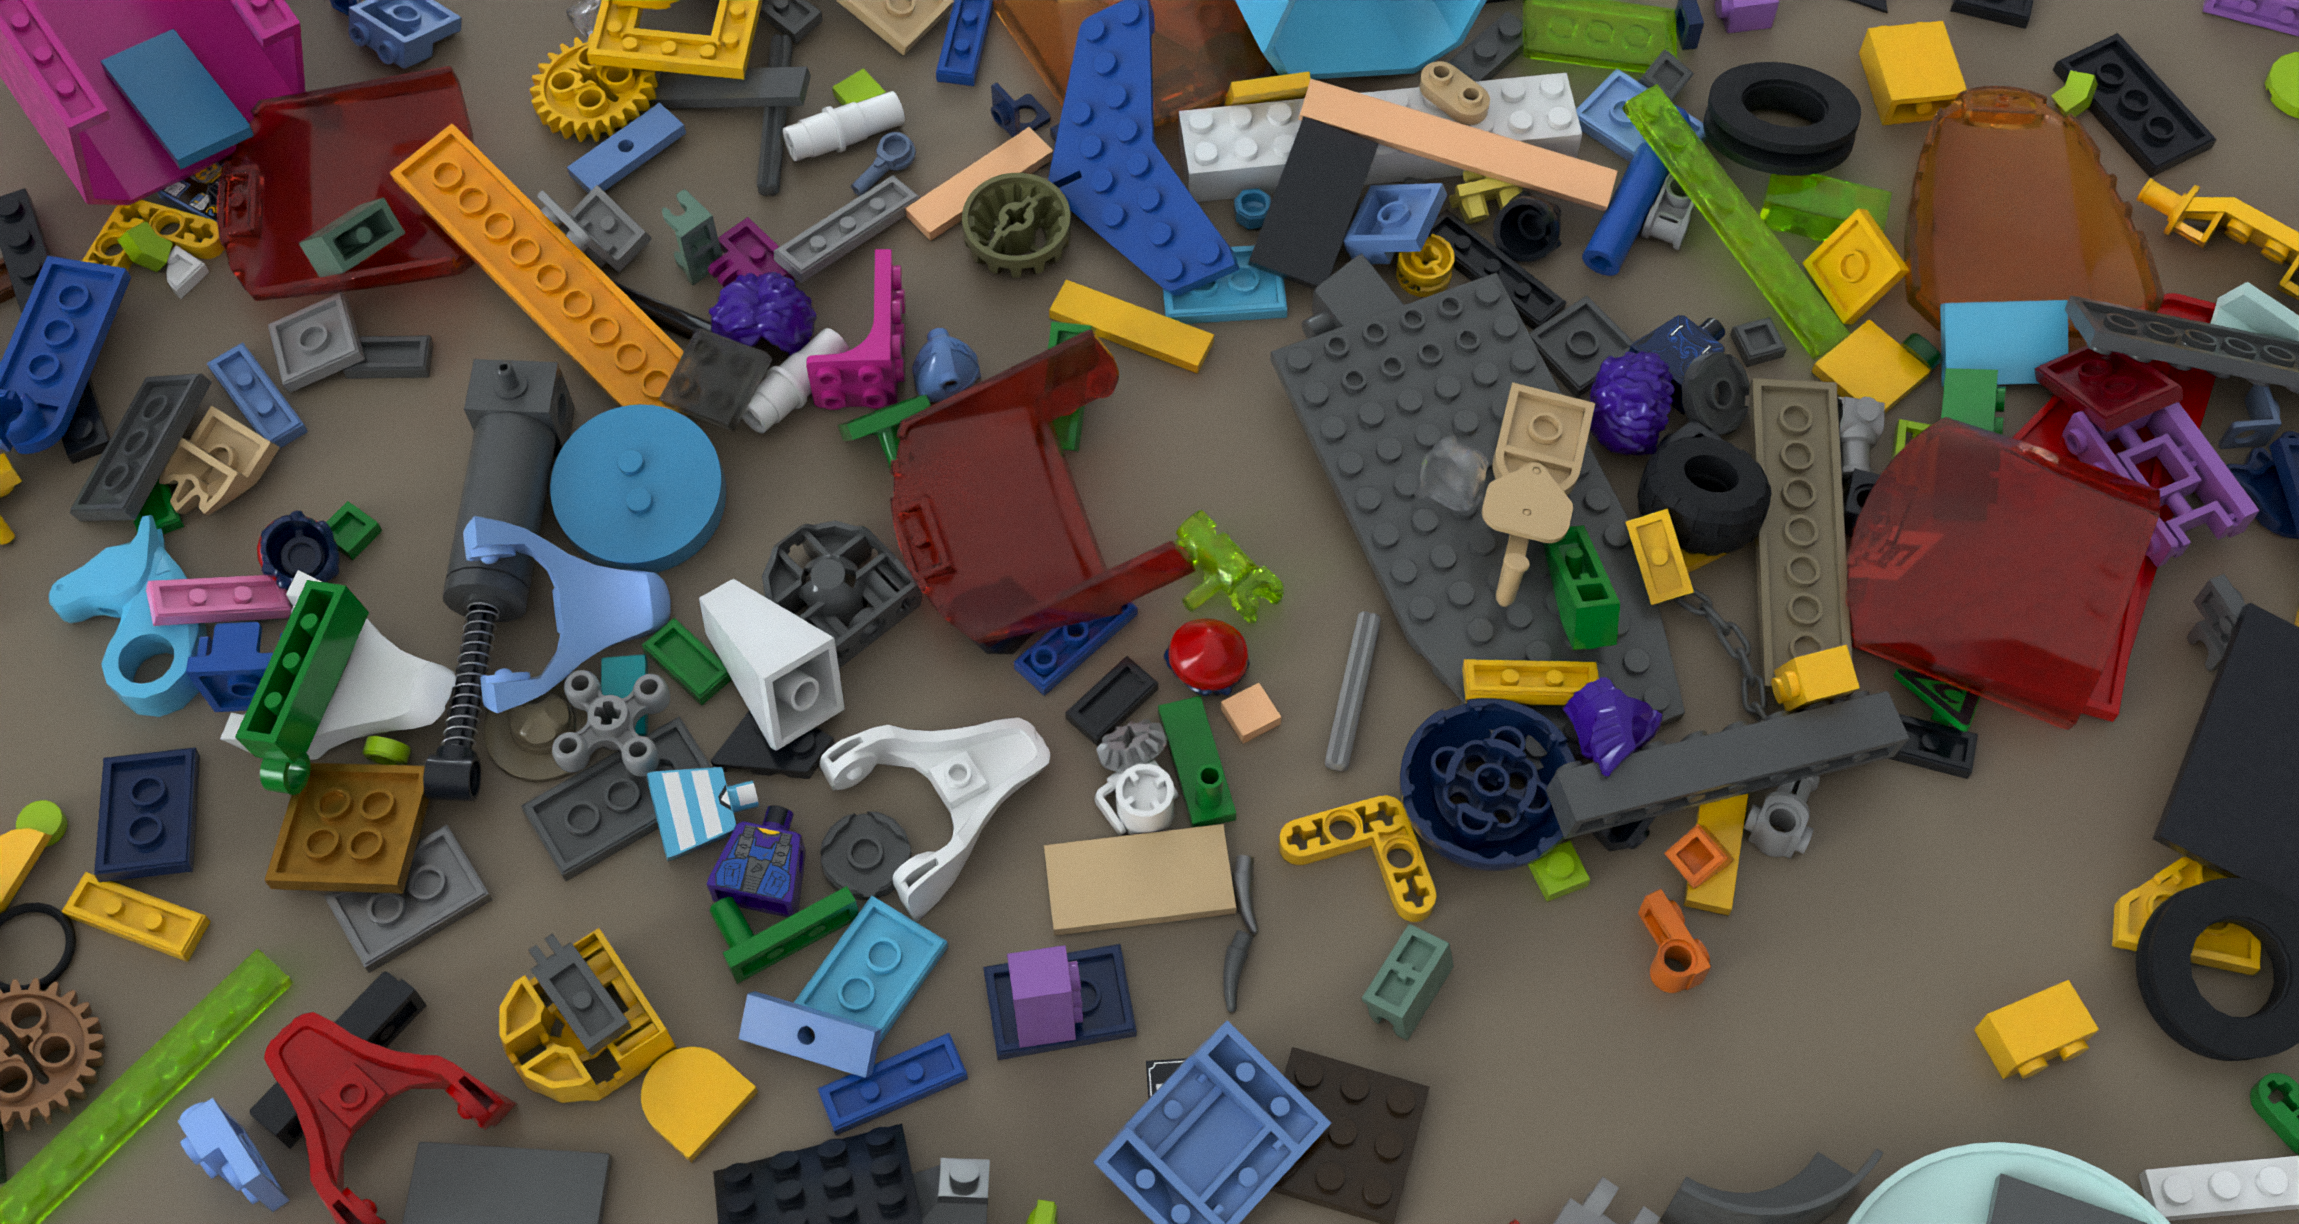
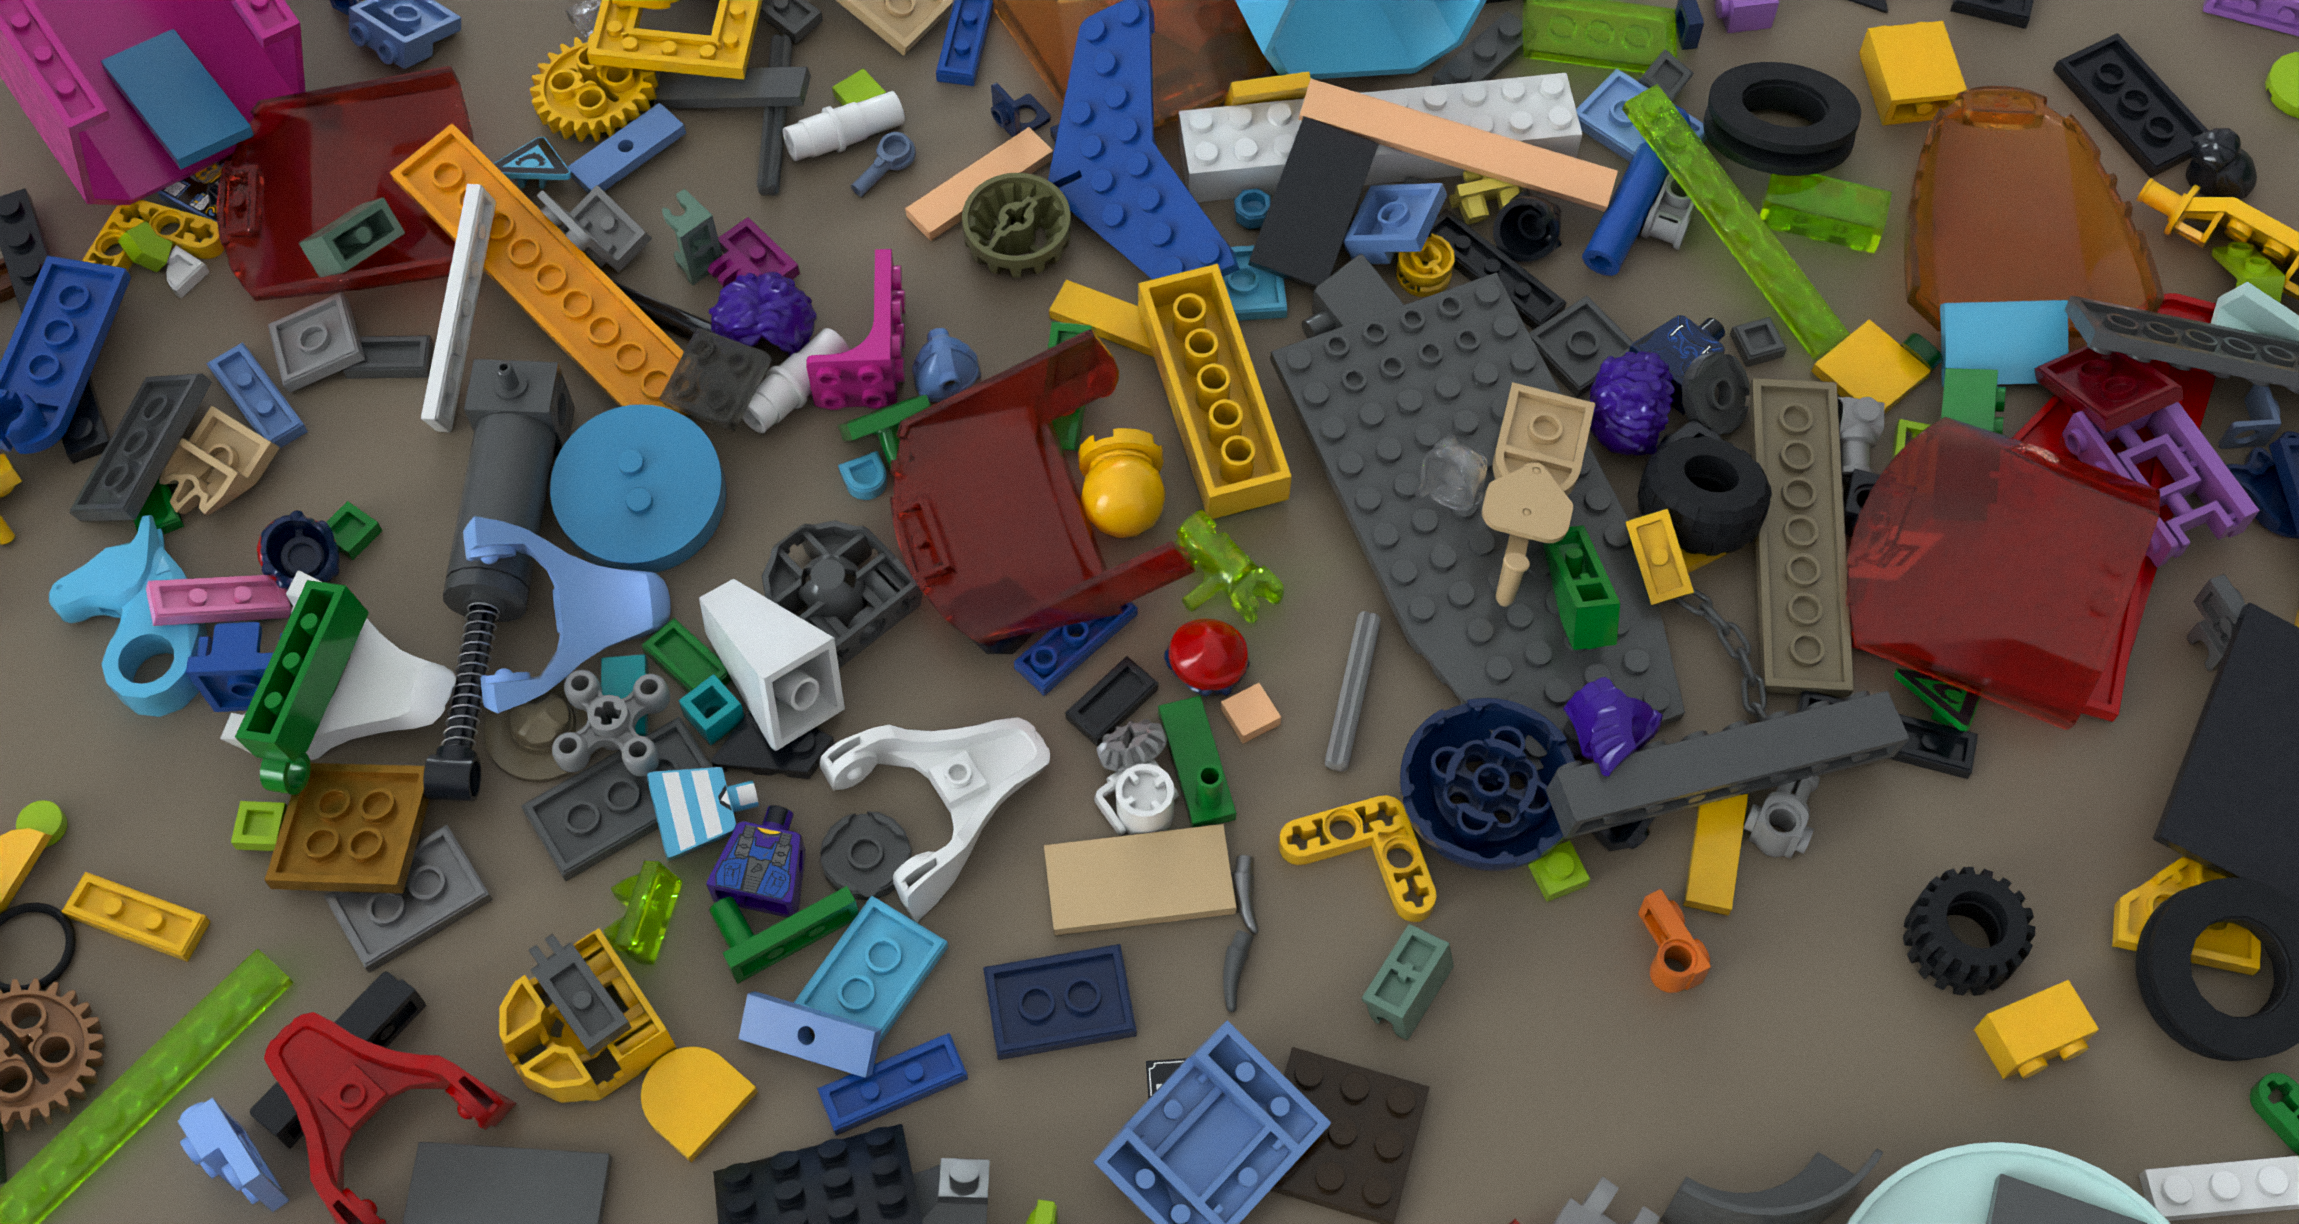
dark blue tile [94,747,200,882] -> none
lime tile [362,736,411,765] -> none
light grey tile [774,175,920,283] -> none
medium lavender brick [1007,945,1083,1048] -> none
tan plate [1419,61,1490,125] -> none
yellow tile [1462,659,1599,705] -> none
orange slope [1664,824,1735,889] -> none
yellow brick [1771,644,1860,712] -> none
yellow tile [1802,208,1910,325] -> none
lime piece [2051,70,2098,122] -> none
none -> lime plate [231,801,288,851]
none -> white tile [421,184,496,432]
none -> piece [493,137,571,189]
none -> clear neon green tile [603,860,683,965]
none -> teal plate [678,674,745,746]
none -> medium azure tile [838,451,888,500]
none -> yellow tile [1078,428,1166,538]
none -> yellow brick [1138,264,1292,520]
none -> black tyre [1903,867,2036,996]
none -> black hair [2186,128,2257,200]
none -> lime bracket [2212,242,2286,303]

